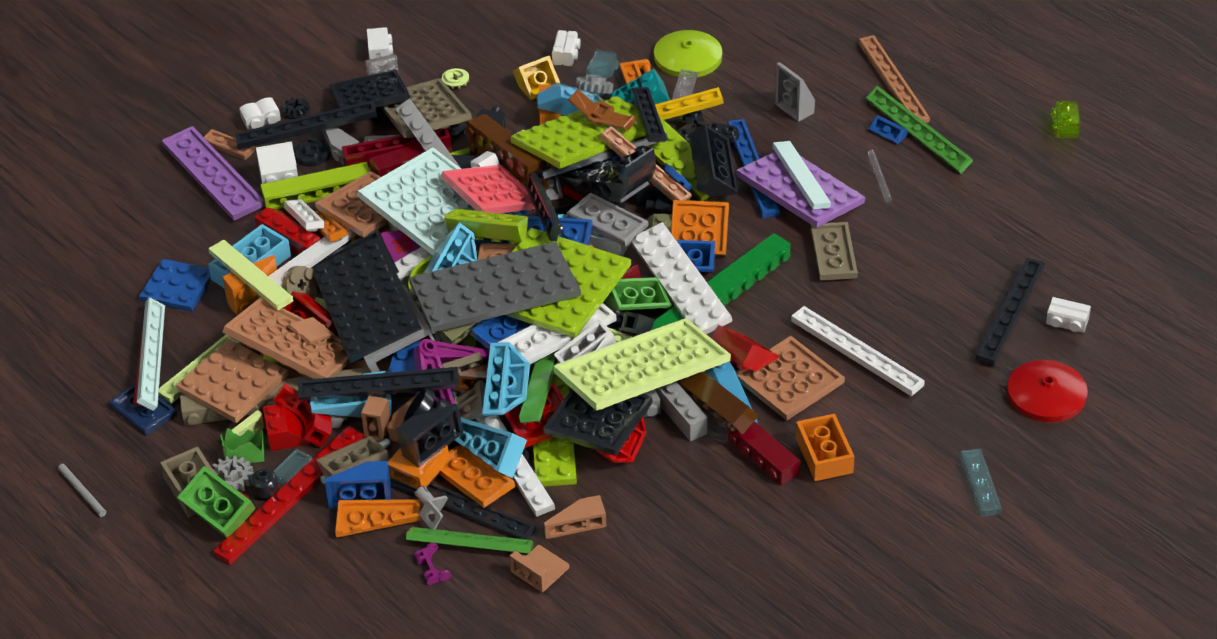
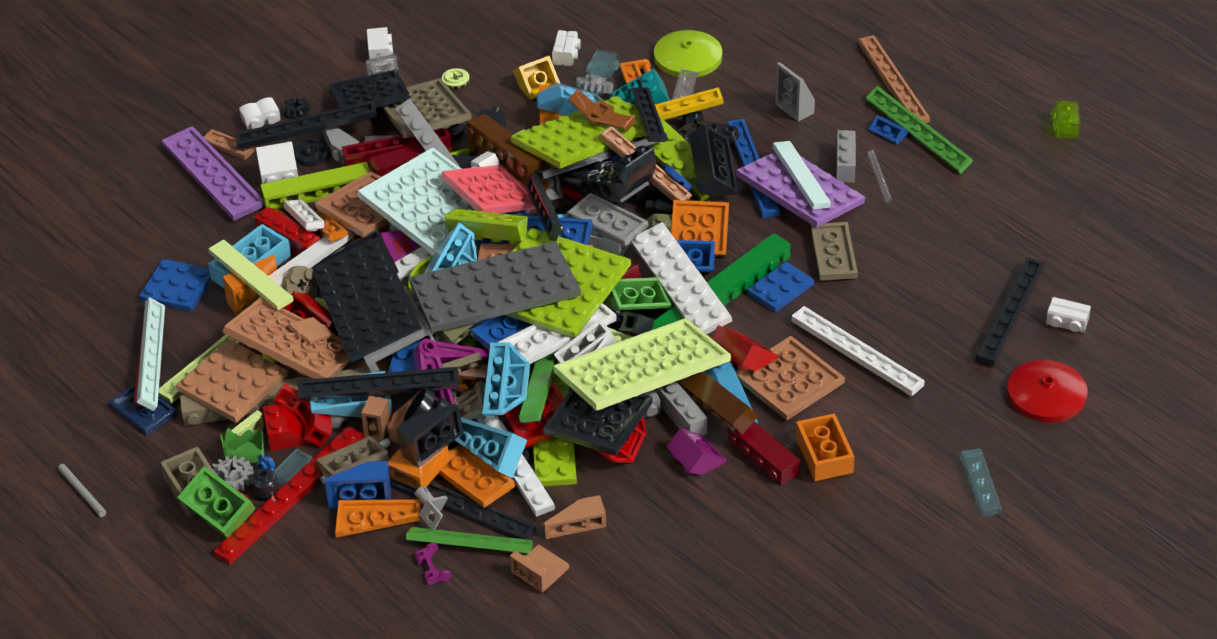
none -> blue plate [257,454,275,471]
none -> magenta slope [667,428,727,475]
none -> blue plate [747,261,814,313]
none -> light grey brick [836,130,856,183]

